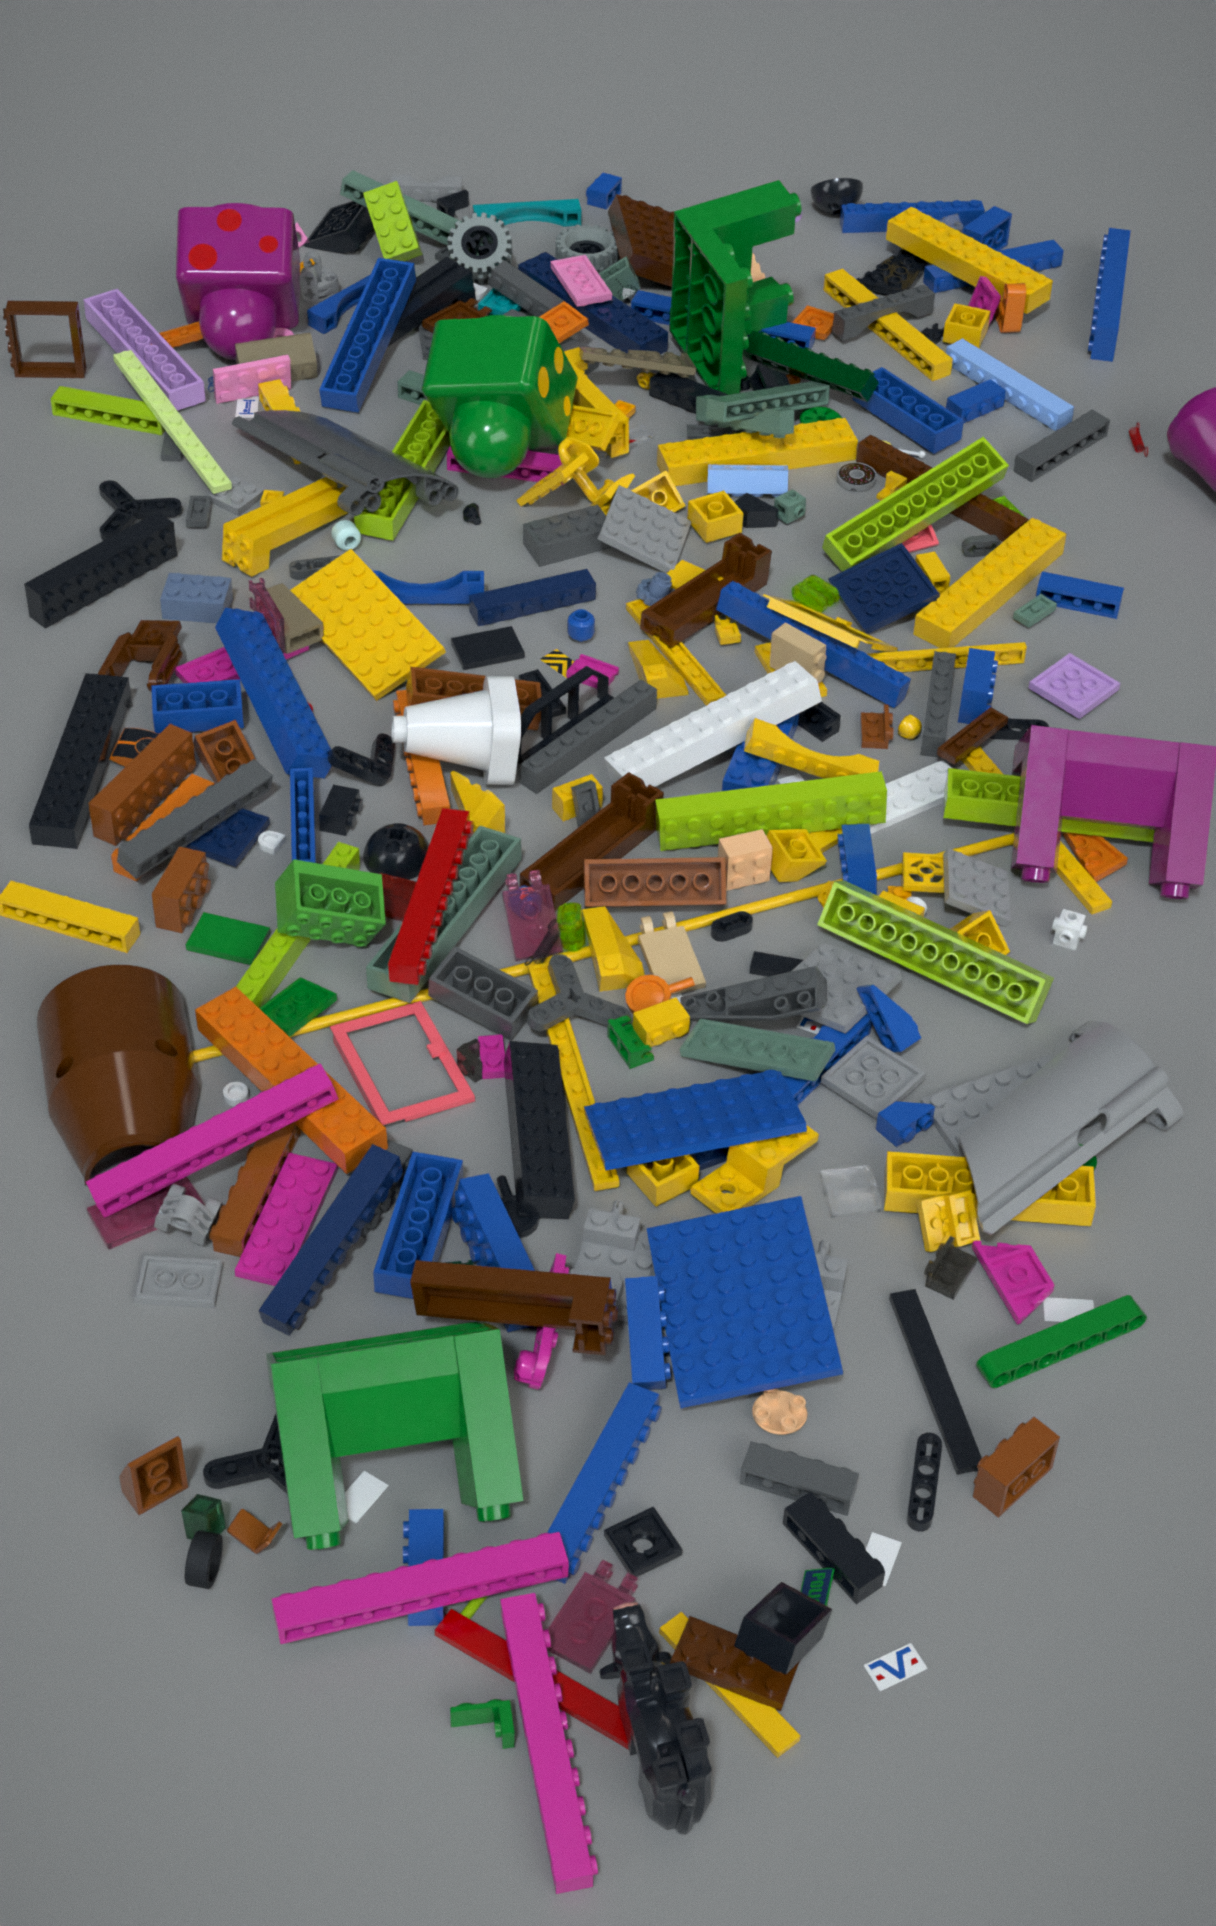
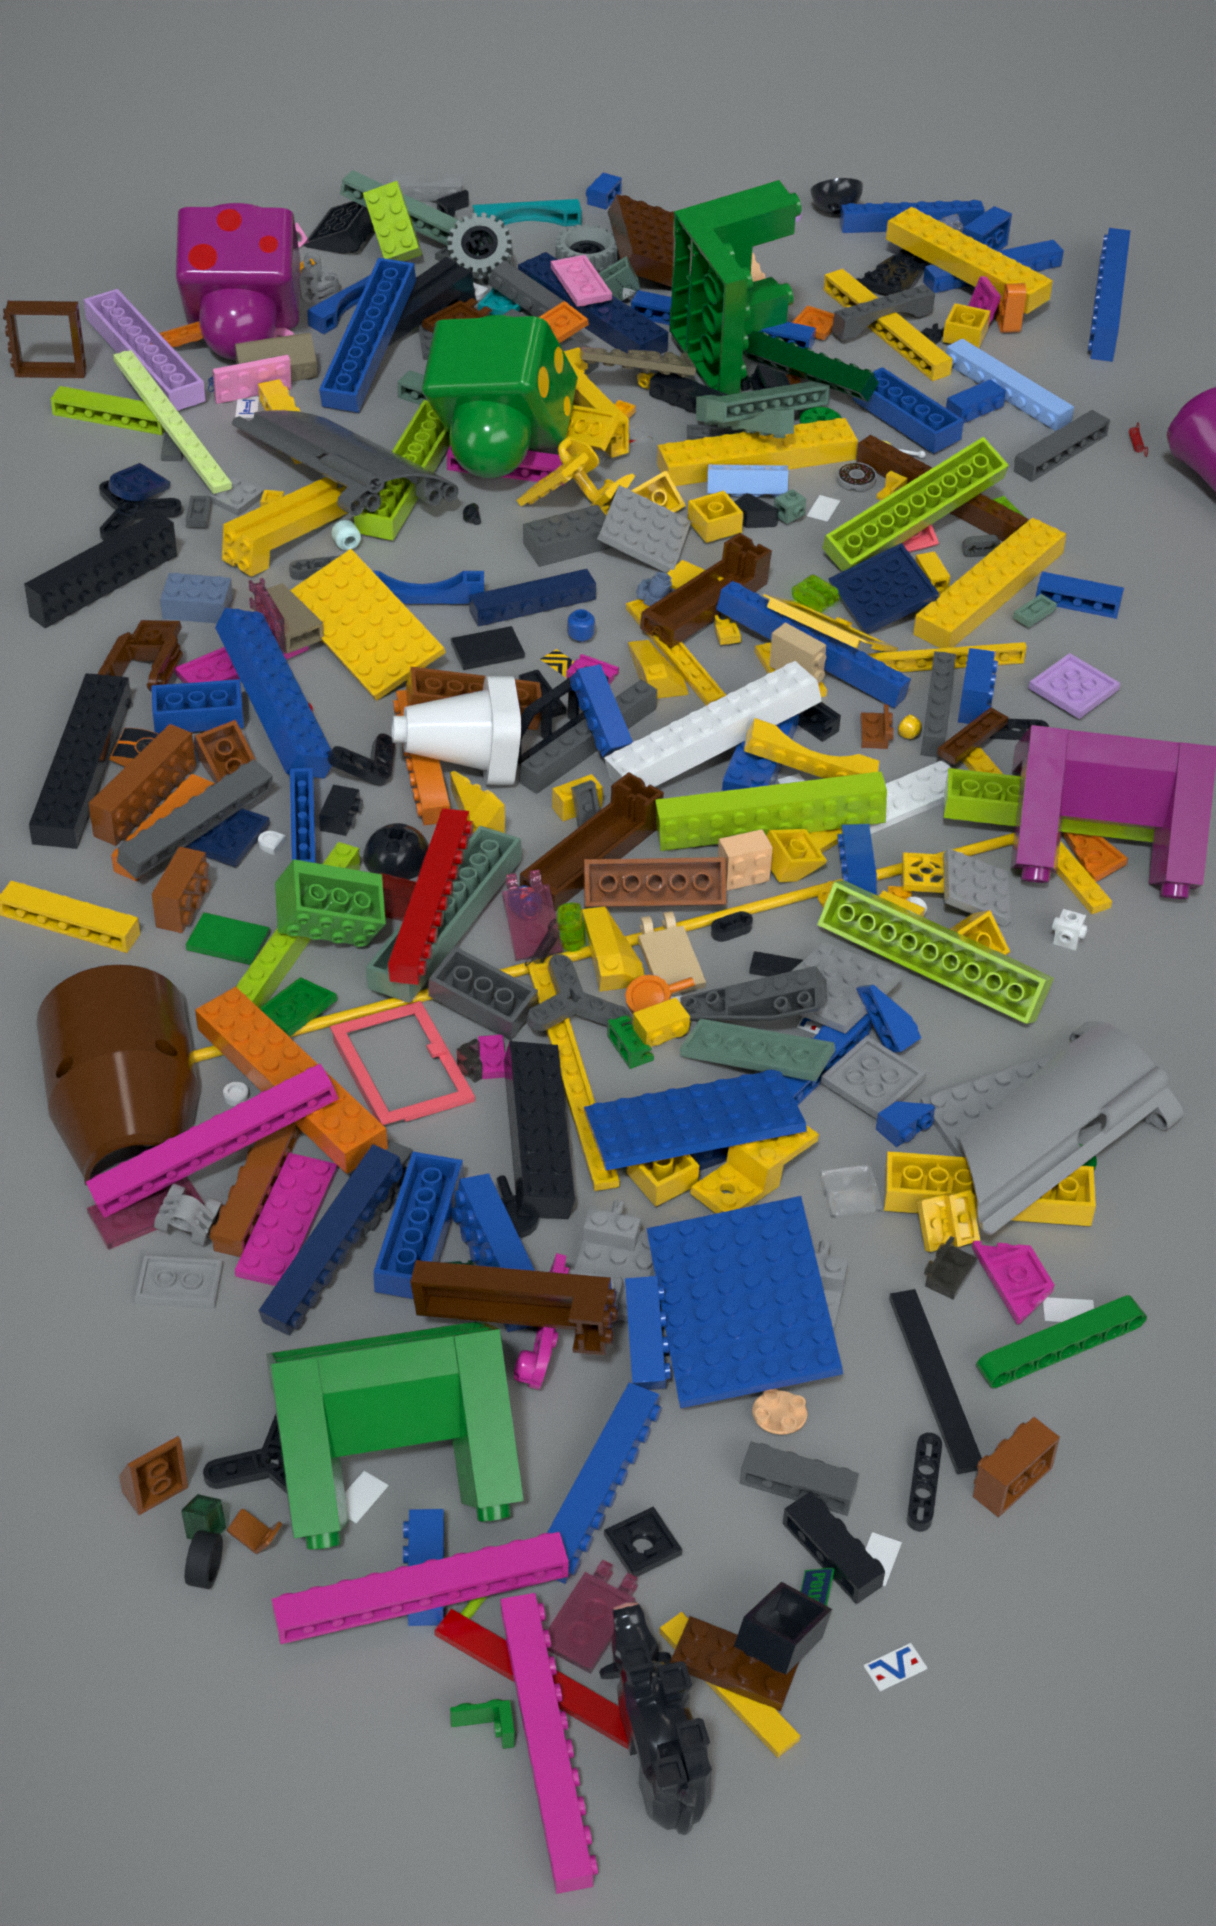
none -> dark blue plate [108,463,171,501]
none -> blue brick [570,664,633,758]
none -> white sticker [807,495,840,522]

